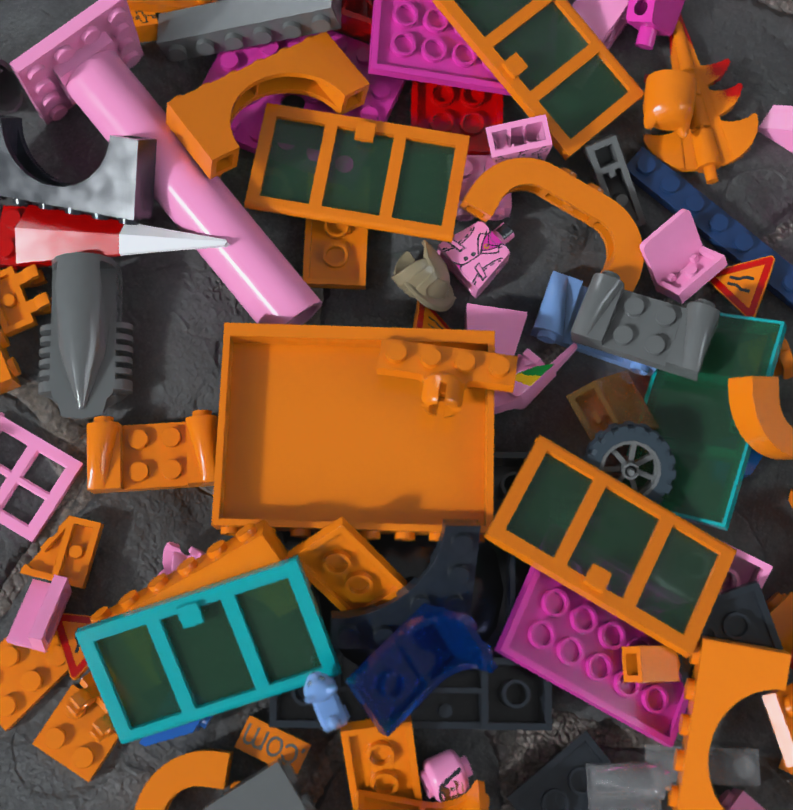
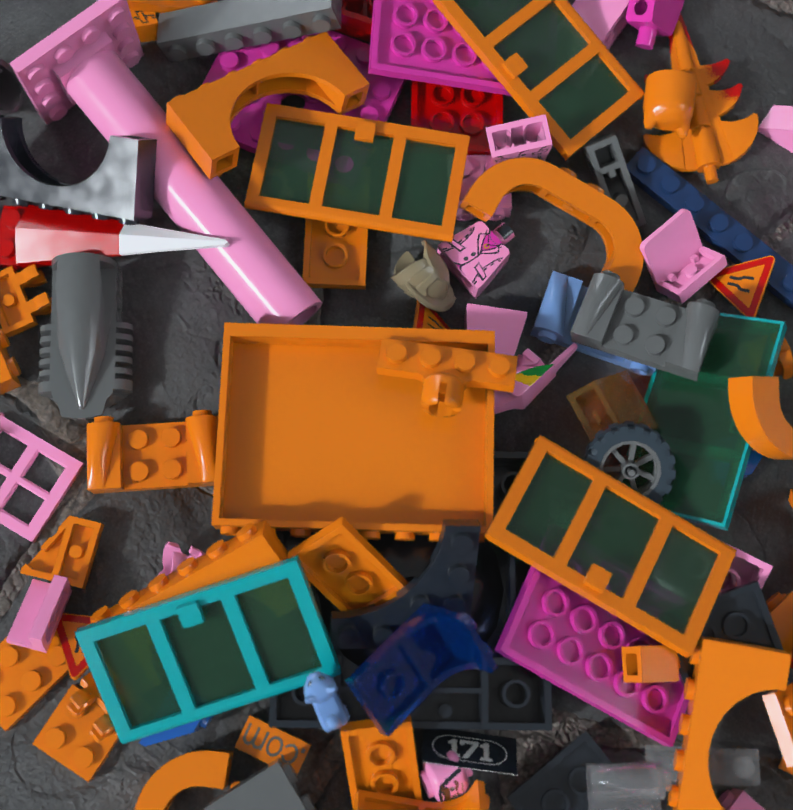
none -> black sticker [421,729,518,775]

